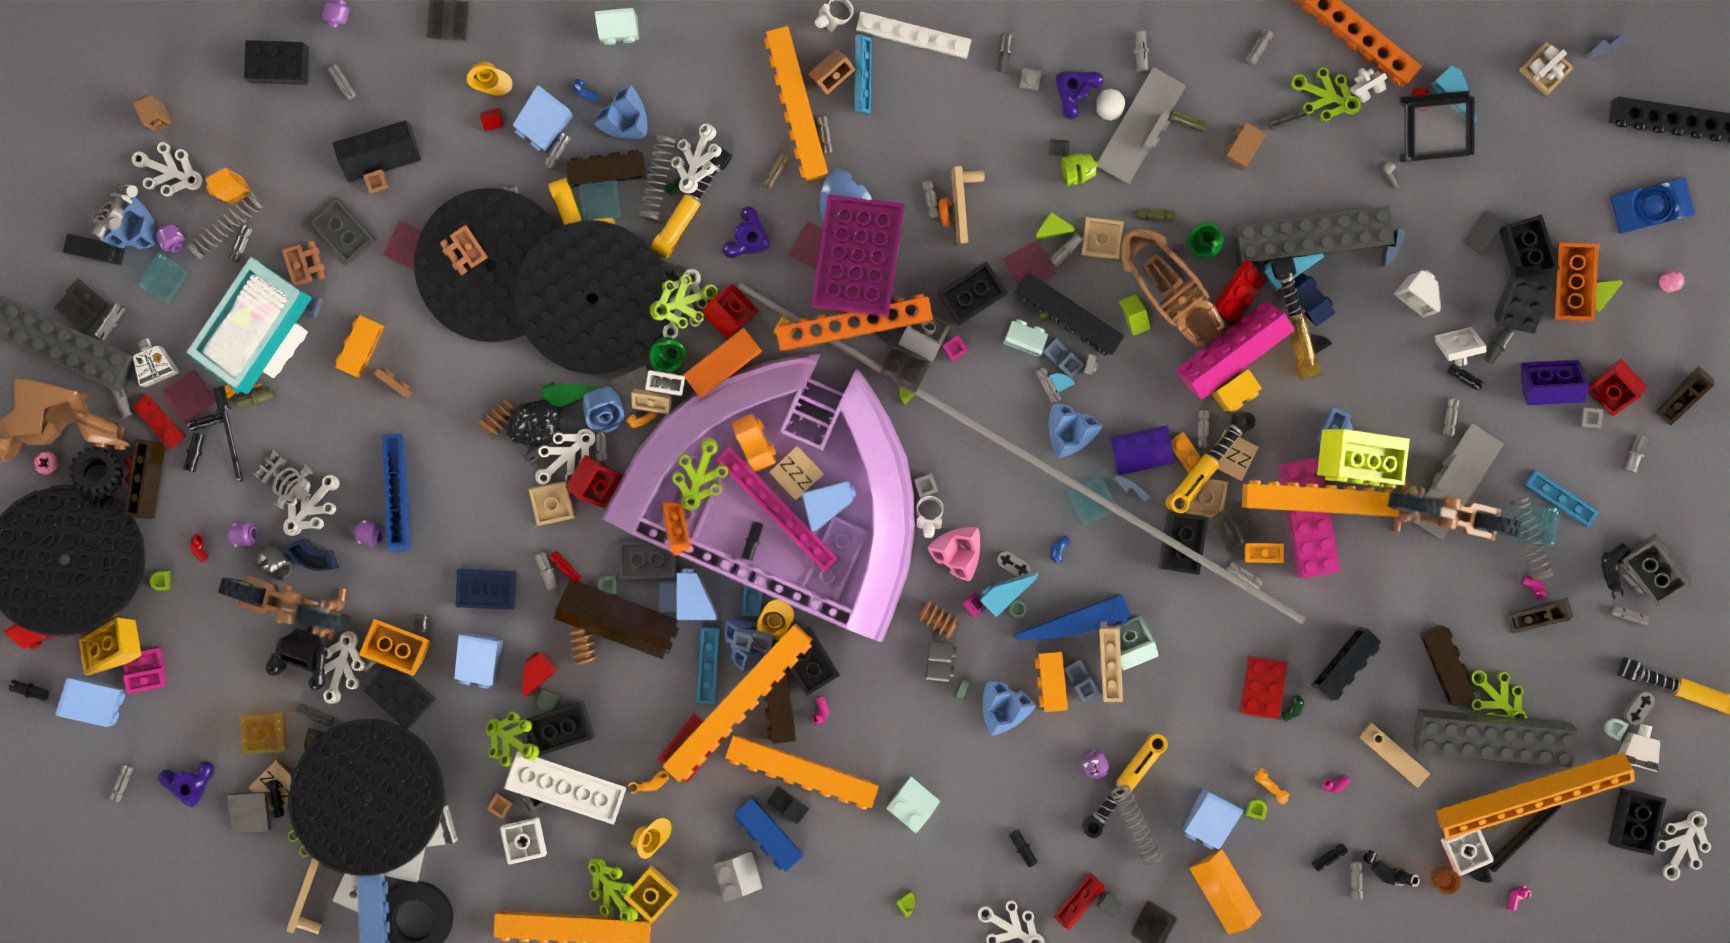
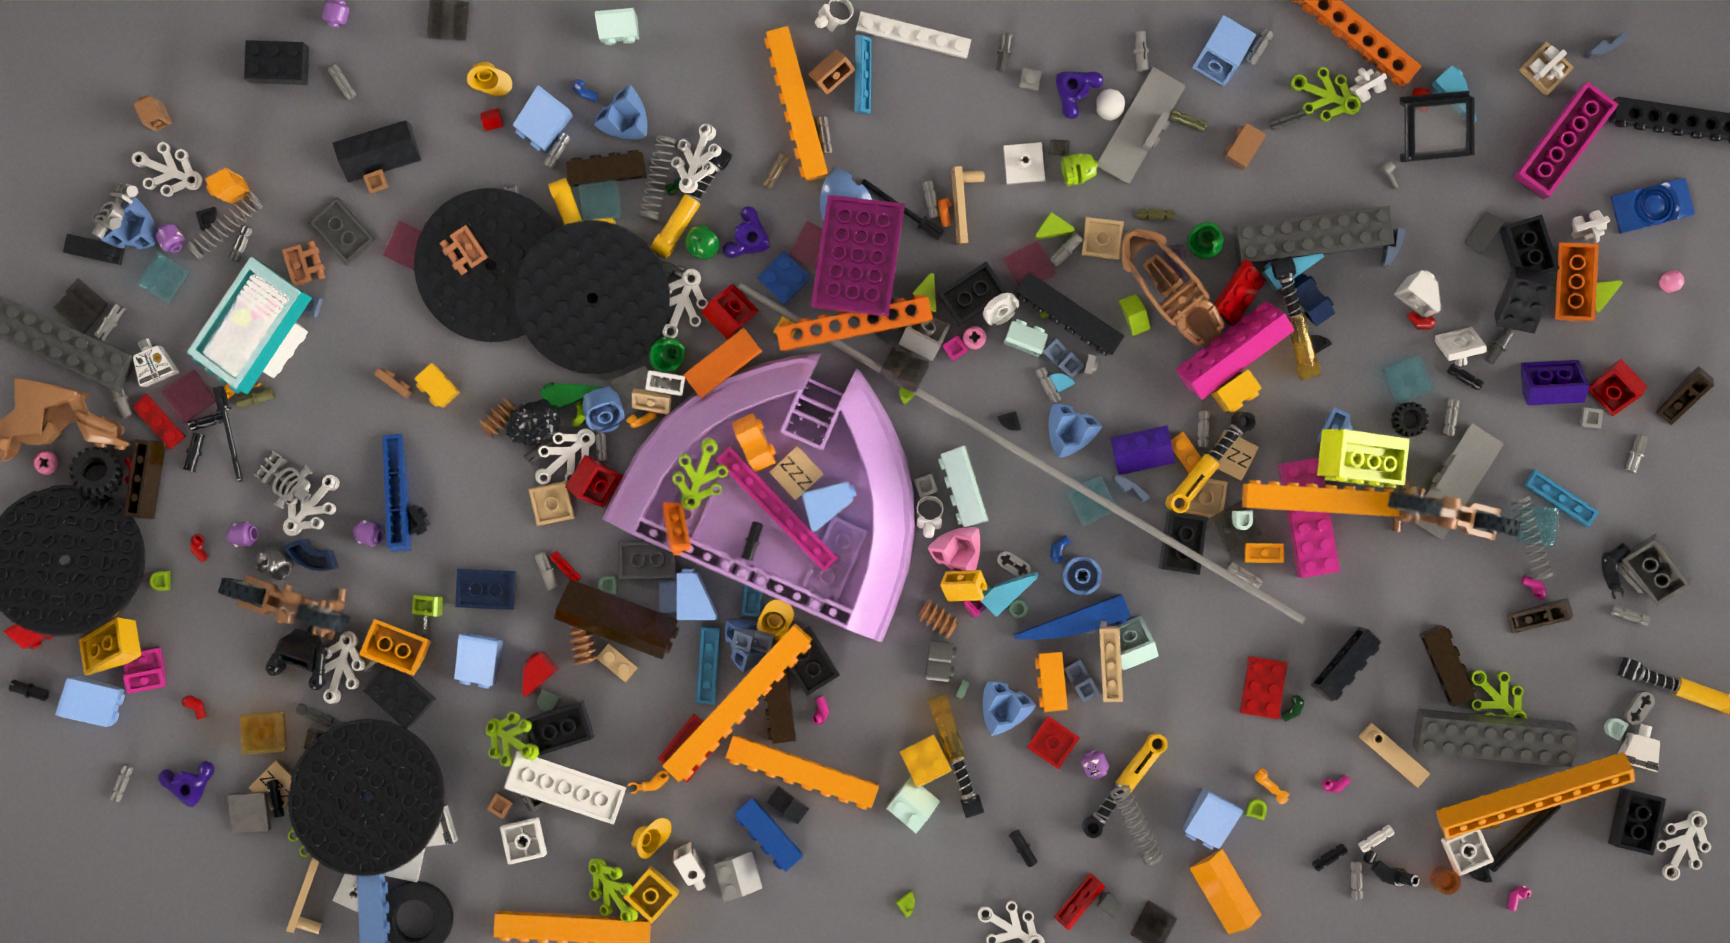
light orange brick [335,315,385,378] -> none
lime plant [650,274,718,329] -> none
none -> red arm [182,696,206,720]
none -> black tile [196,207,217,231]
none -> black bracket [408,505,430,536]
none -> lime slope [412,595,443,617]
none -> yellow brick [414,363,461,408]
none -> lime tile [572,400,587,428]
none -> tan plate [597,643,639,683]
none -> white torso [673,842,707,891]
none -> green piece [685,224,719,260]
none -> blue plate [757,251,811,305]
none -> black piece [861,179,944,240]
none -> yellow brick [900,735,952,788]
none -> lime slope [912,273,936,313]
none -> piece [928,694,984,819]
none -> light aqua slope [938,446,988,527]
none -> yellow brick [940,570,988,601]
none -> bright pink piece [962,325,987,350]
none -> white tile [983,293,1019,325]
none -> black tile [997,411,1021,431]
none -> white tile [1003,142,1045,185]
none -> red plate [1026,716,1080,769]
none -> medium blue brick [1061,556,1102,595]
none -> light blue slope [1192,15,1257,87]
none -> light aqua tile [1232,510,1253,530]
none -> white axle [1358,825,1395,853]
none -> clear light blue plate [1383,354,1435,405]
none -> black tyre [1391,402,1429,437]
none -> red arm [1407,310,1436,330]
none -> dark pink brick [1512,81,1619,200]
none -> white hips [1571,210,1610,243]

